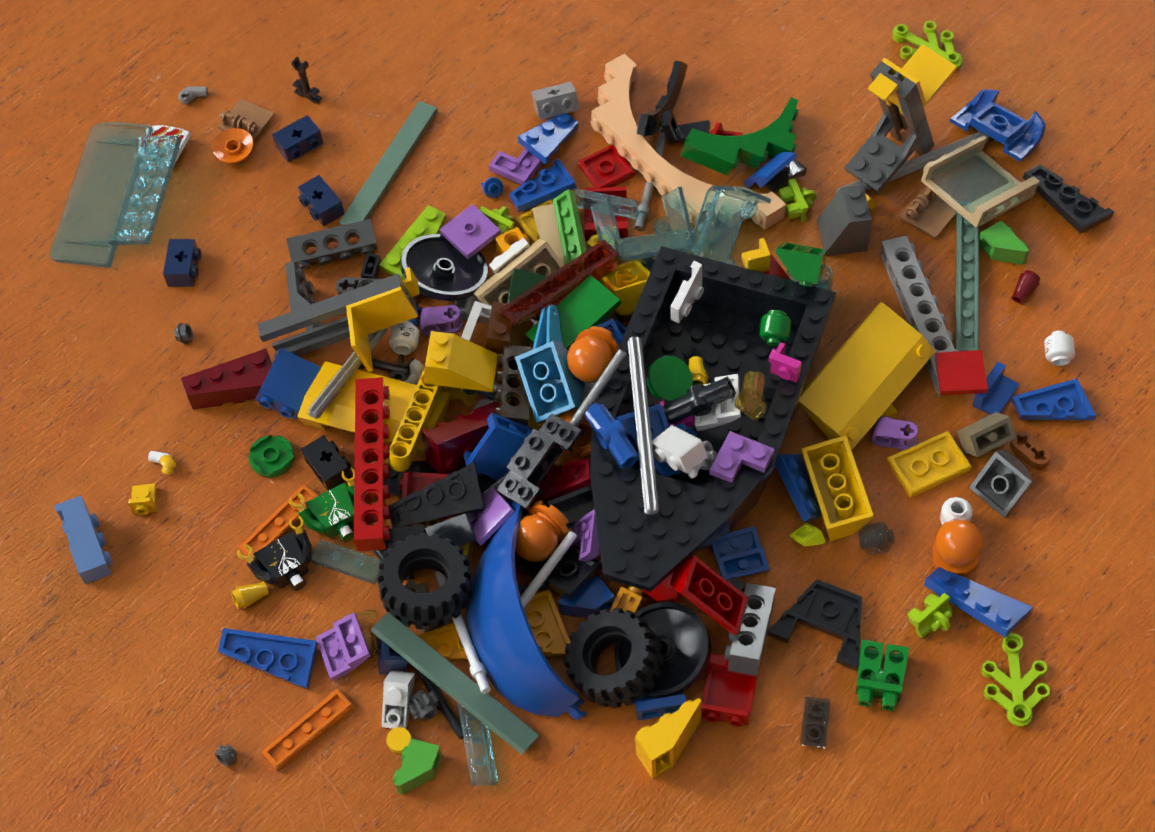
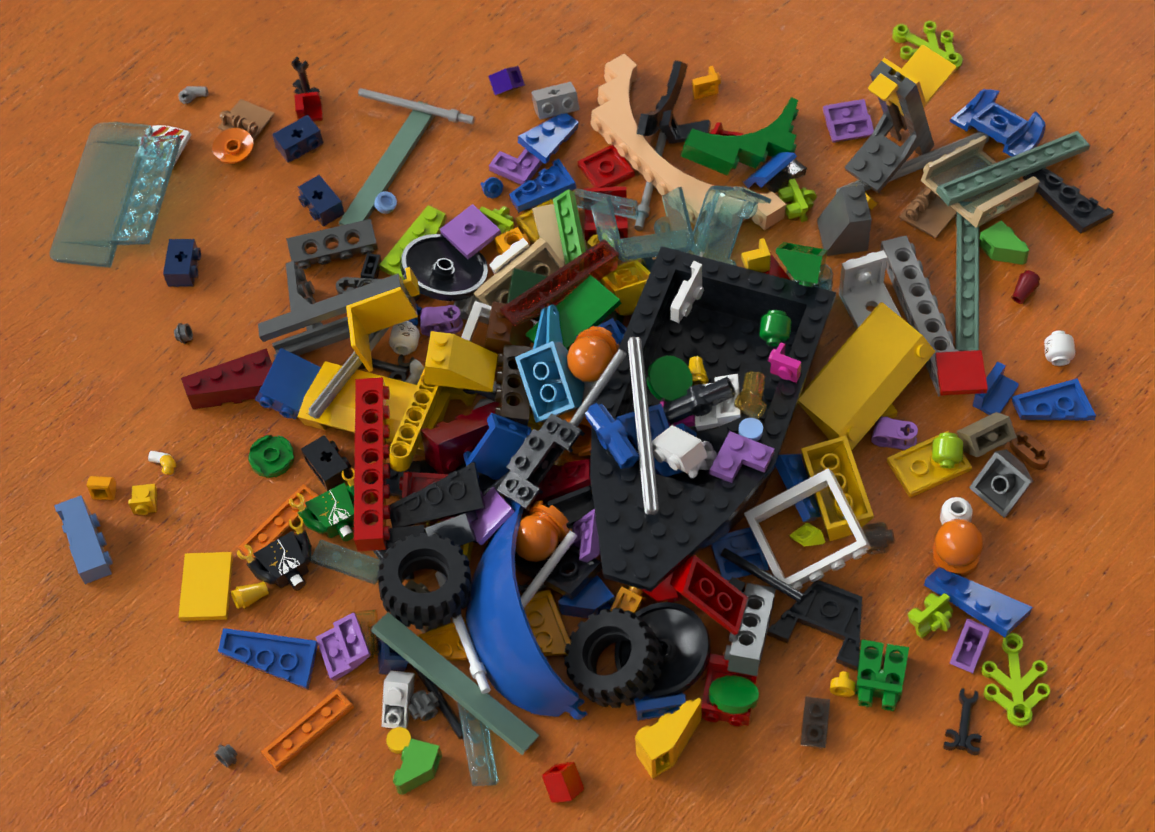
none -> light orange brick [86,476,116,500]
none -> yellow tile [178,552,233,621]
none -> red panel [294,92,323,122]
none -> light grey bar [358,88,475,125]
none -> light blue tile [374,191,397,214]
none -> dark purple panel [489,66,525,95]
none -> red panel [541,762,584,803]
none -> light orange bracket [692,66,721,99]
none -> green tile [709,676,759,714]
none -> black bar [721,548,805,603]
none -> light blue tile [739,418,763,441]
none -> white window [744,468,871,590]
none -> medium lavender slope [823,99,874,142]
none -> yellow tile [830,671,856,697]
none -> white bracket [839,250,901,330]
none -> lime head [932,433,963,468]
none -> sand green tile [936,131,1090,206]
none -> black bar [943,688,982,755]
none -> medium lavender slope [950,619,991,673]

